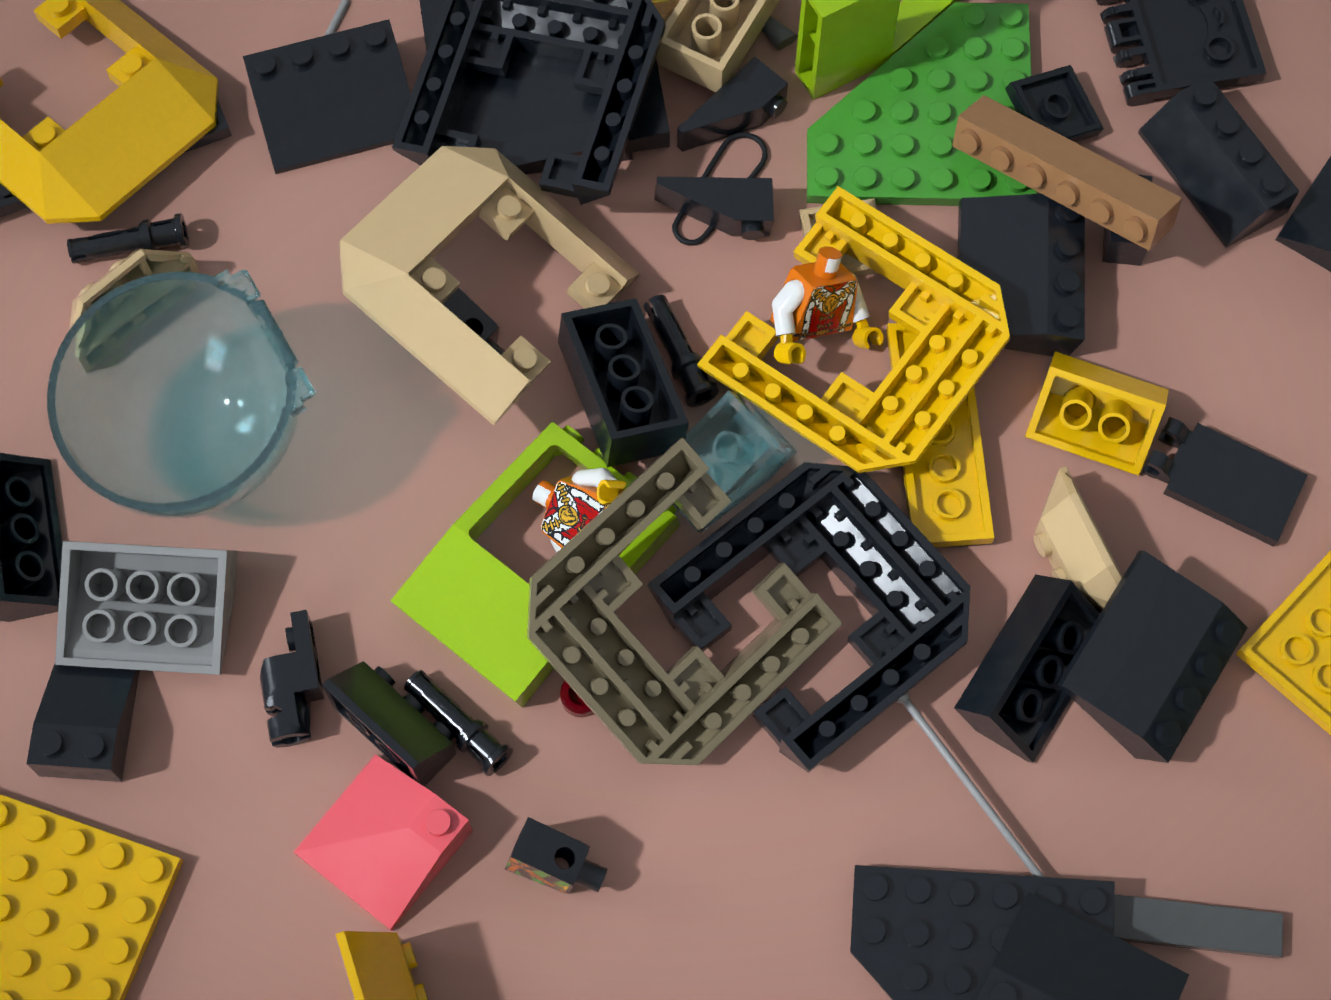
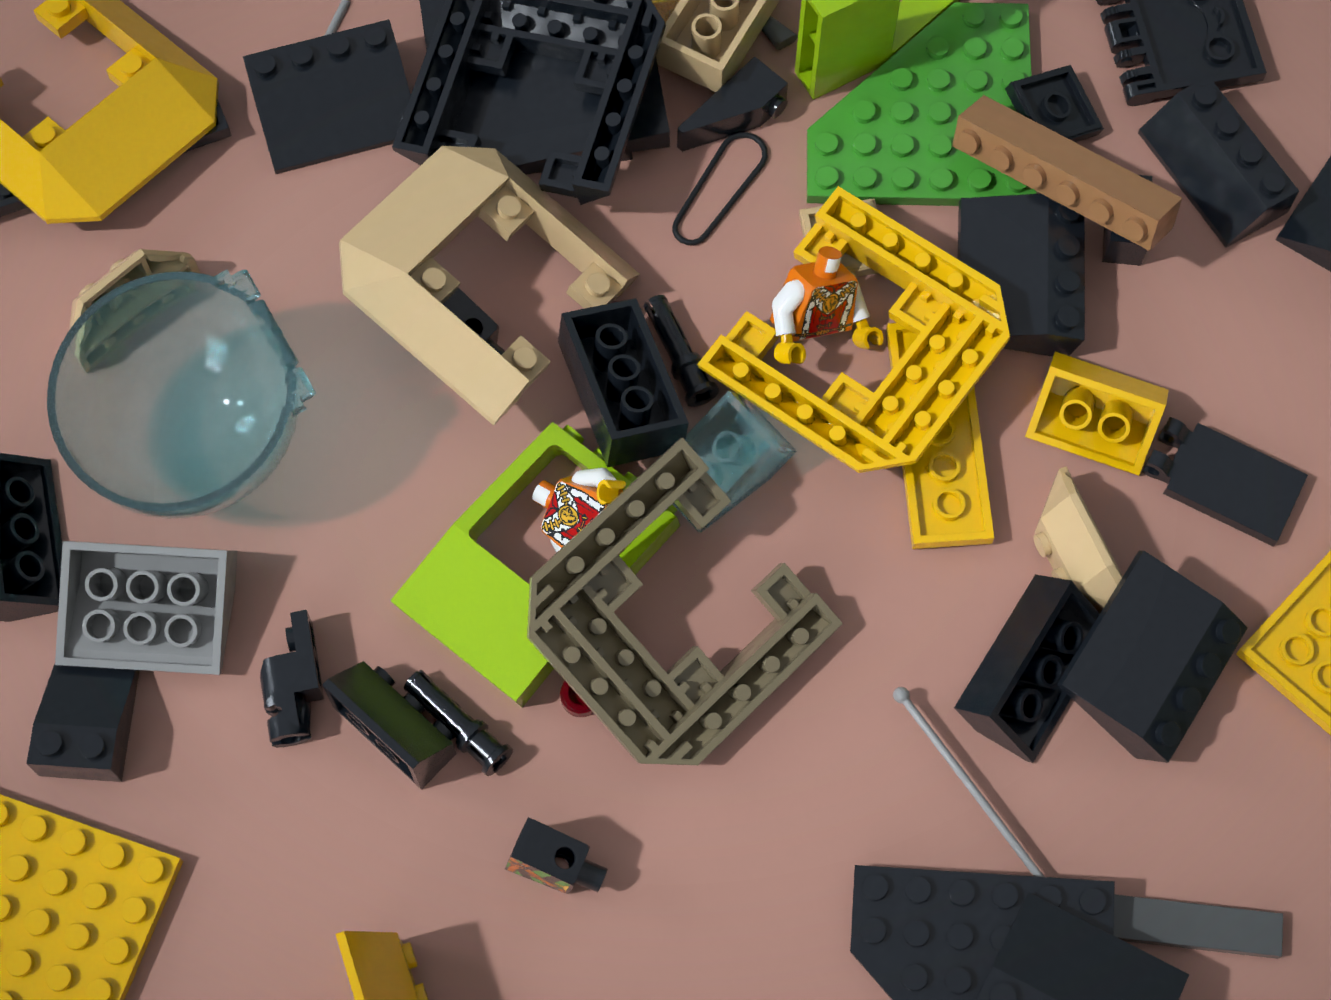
black pin [67,213,189,264] -> none
coral slope [294,754,473,931] -> none
black slope [647,462,970,773] -> none
black slope [654,177,774,240] -> none

